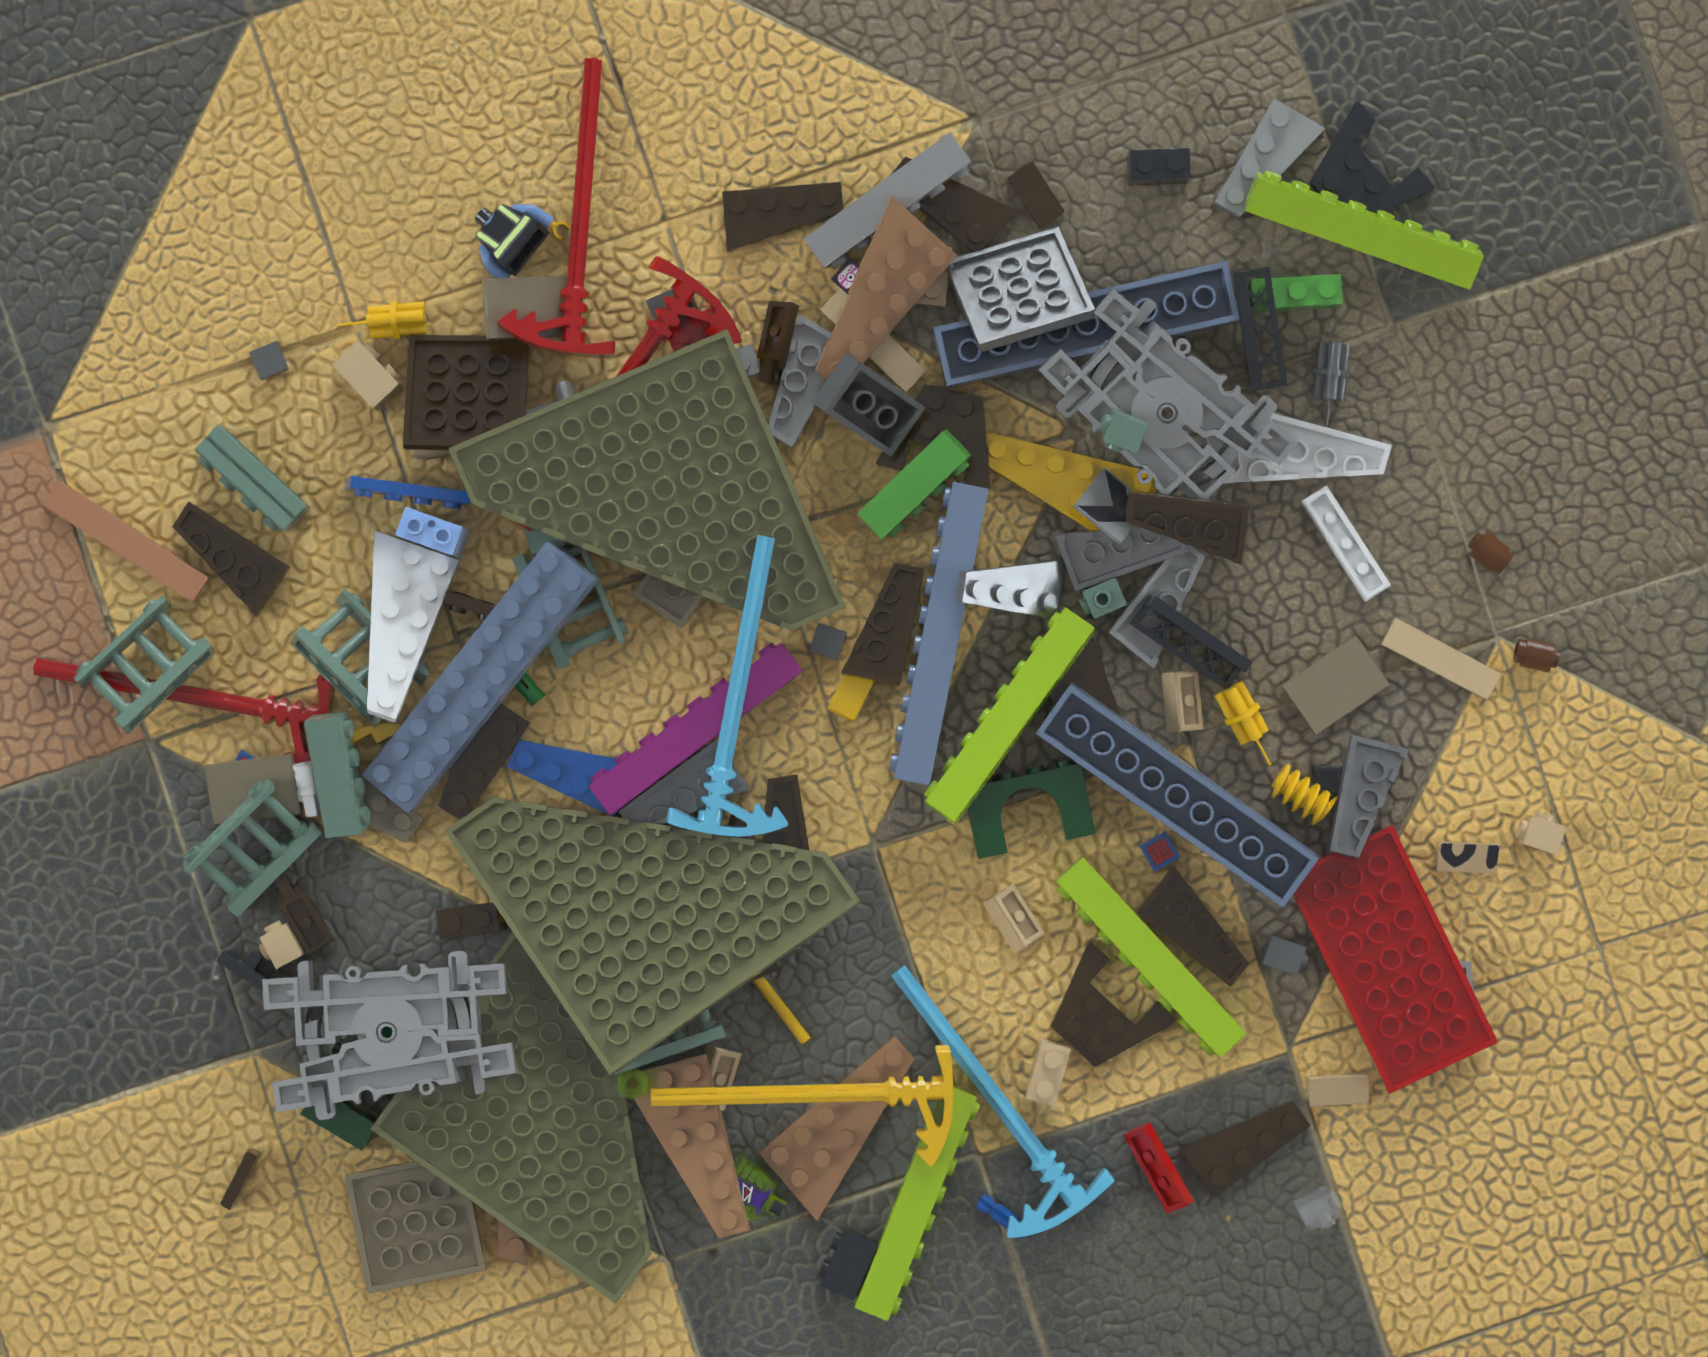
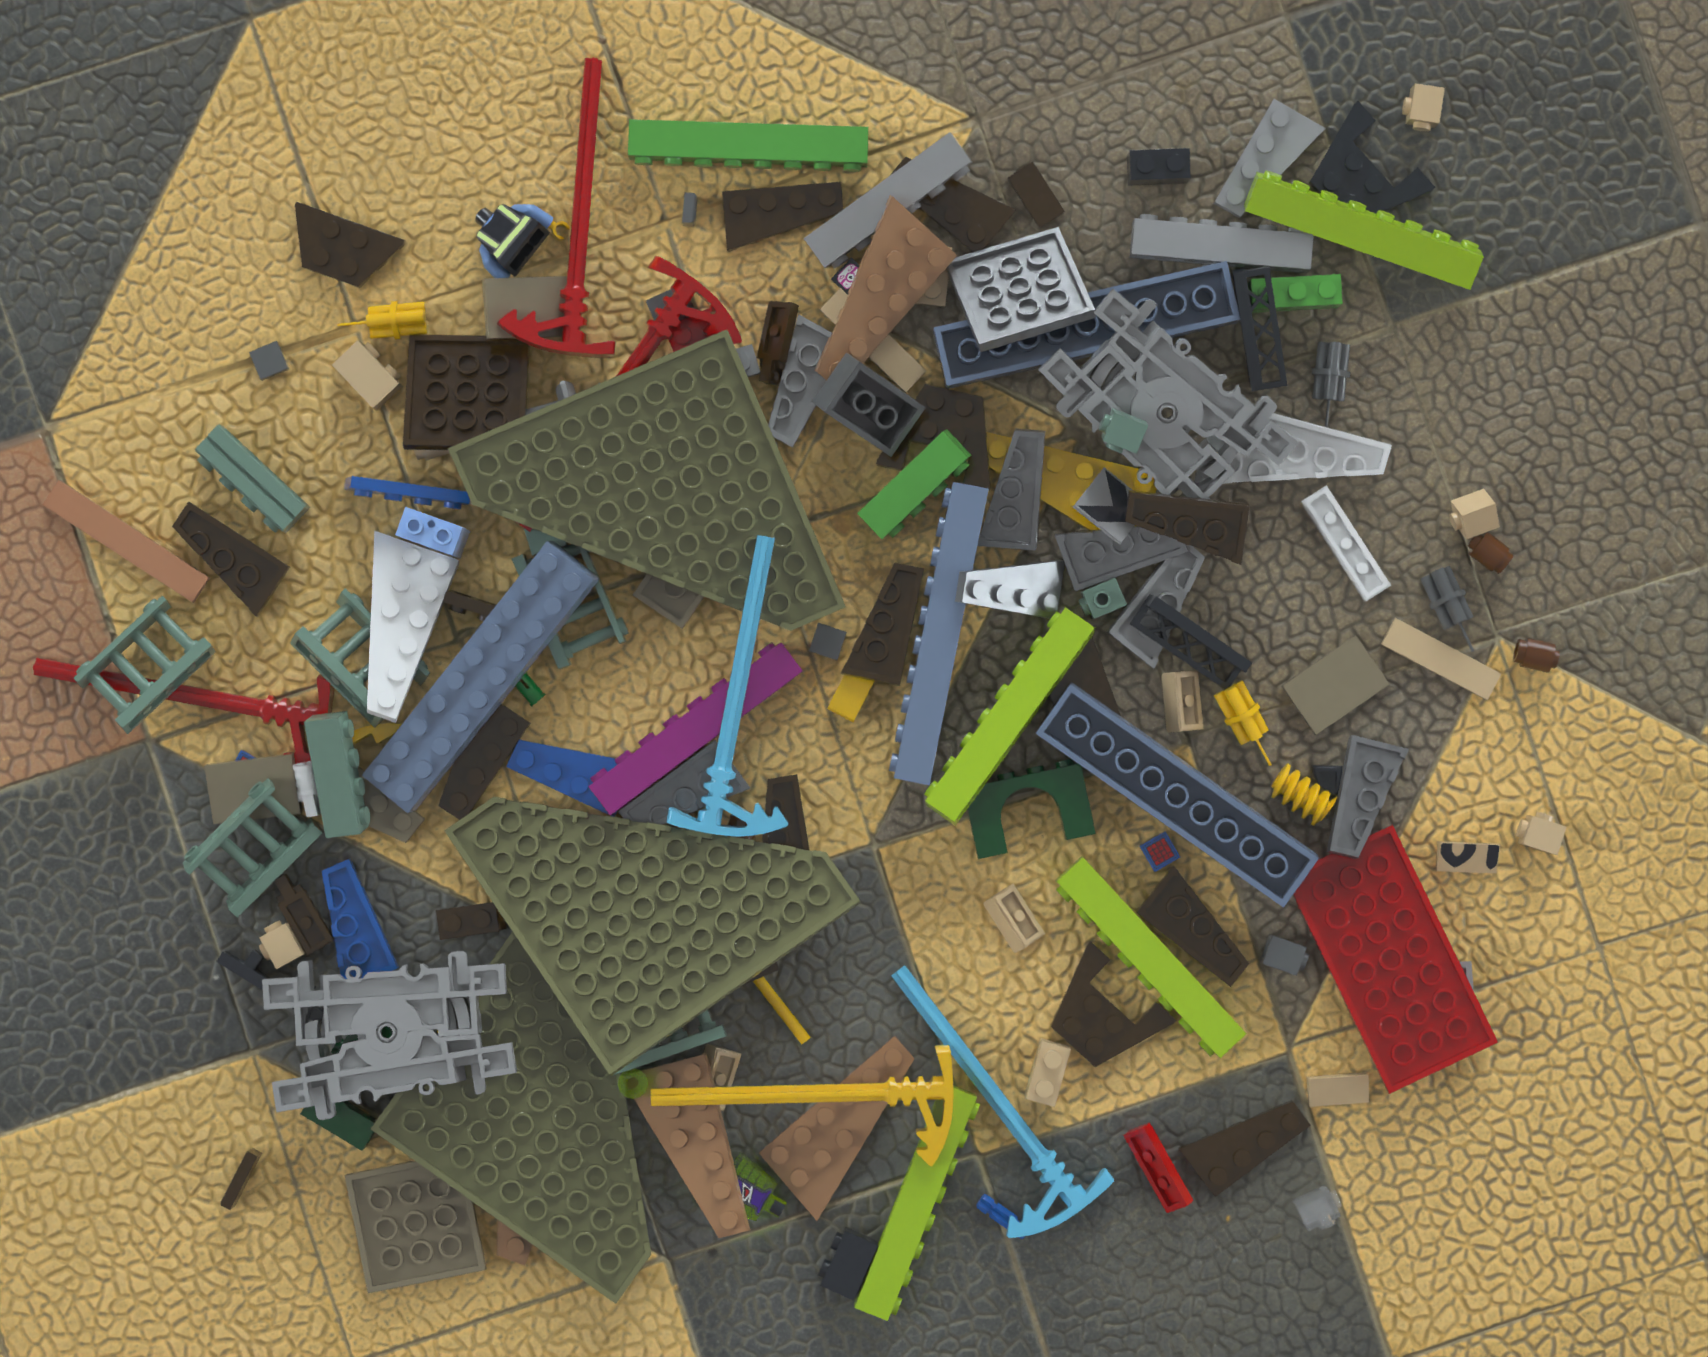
none -> dark brown wing [295,202,406,288]
none -> blue wing [322,858,399,979]
none -> bright green brick [628,119,869,172]
none -> dark grey tile [682,192,698,227]
none -> flat silver wing [977,428,1045,551]
none -> light grey brick [1129,214,1314,273]
none -> tan brick [1402,83,1445,131]
none -> dark grey piece [1421,566,1474,652]
none -> tan brick [1449,489,1500,540]

